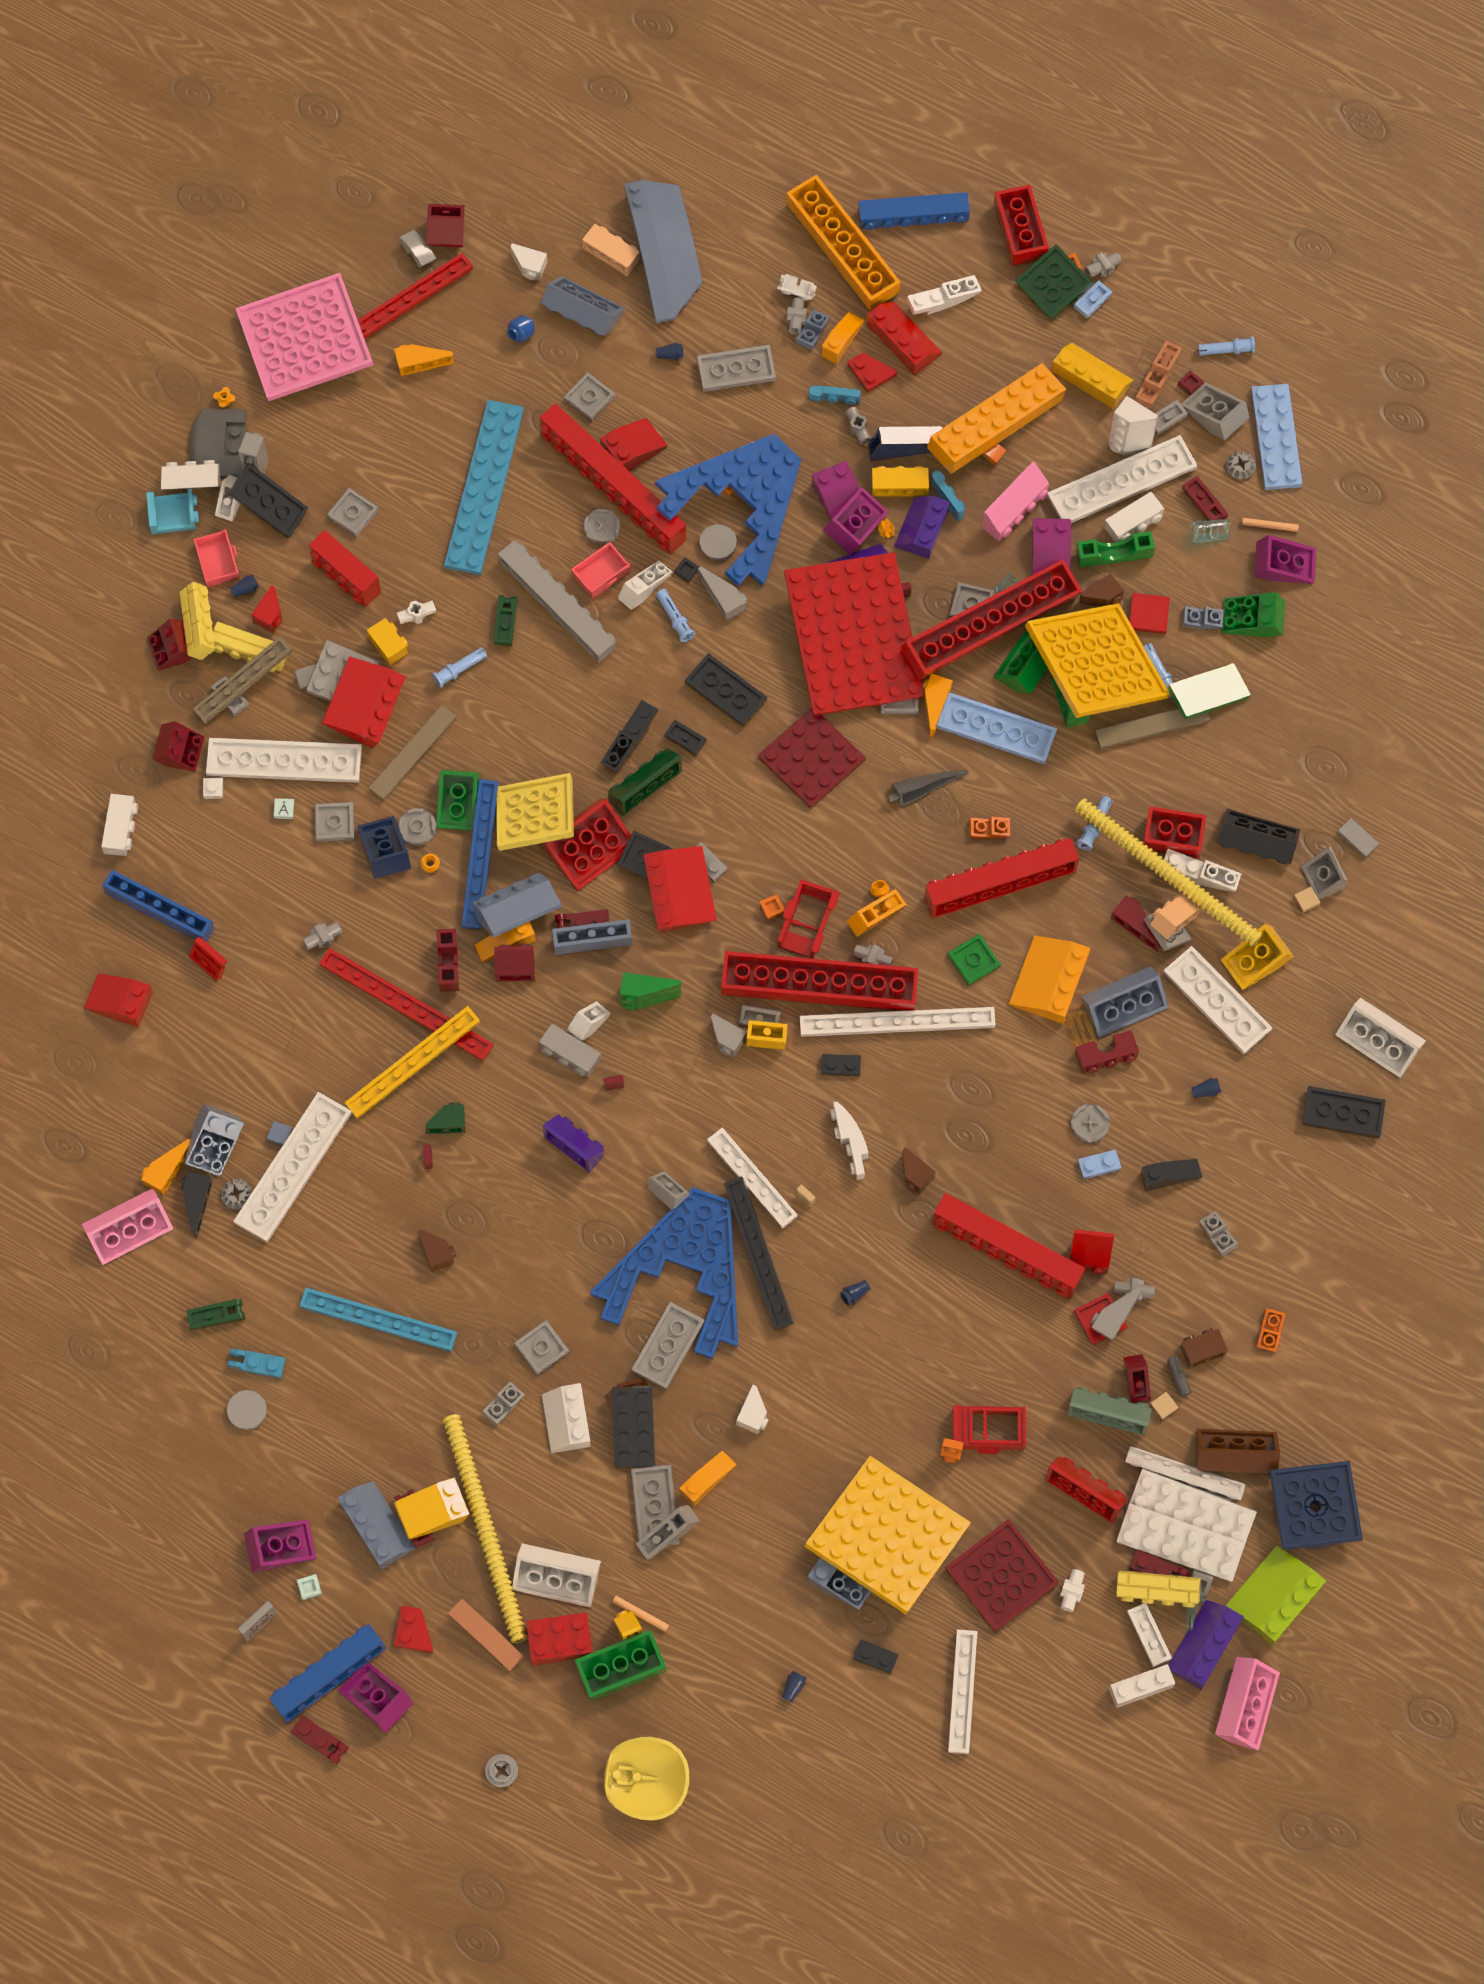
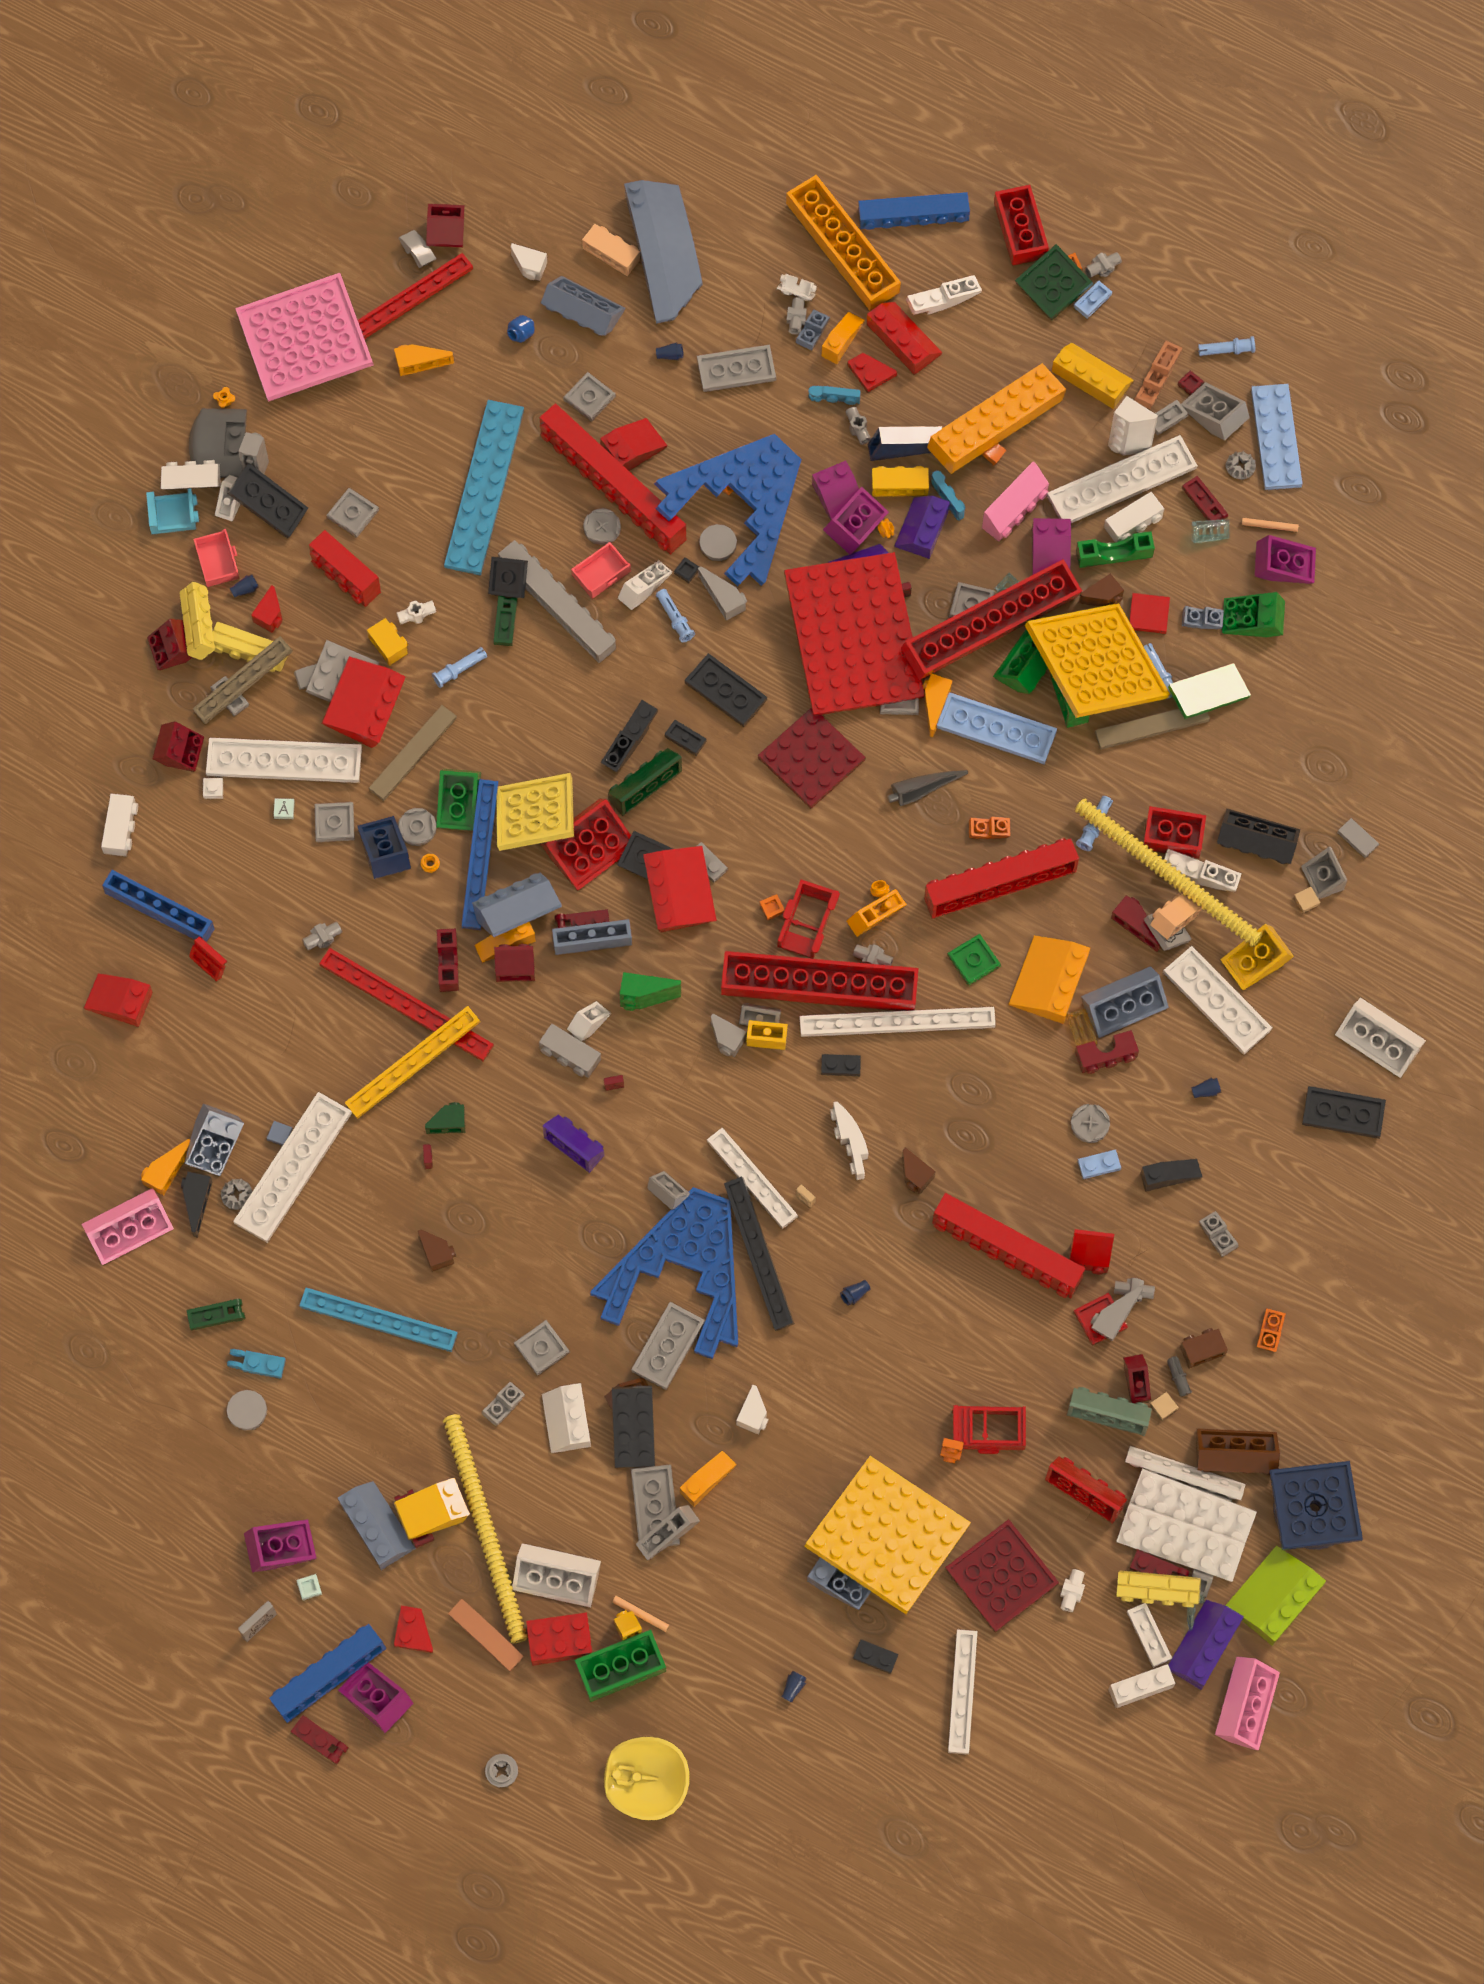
none -> black tile [488,557,528,598]

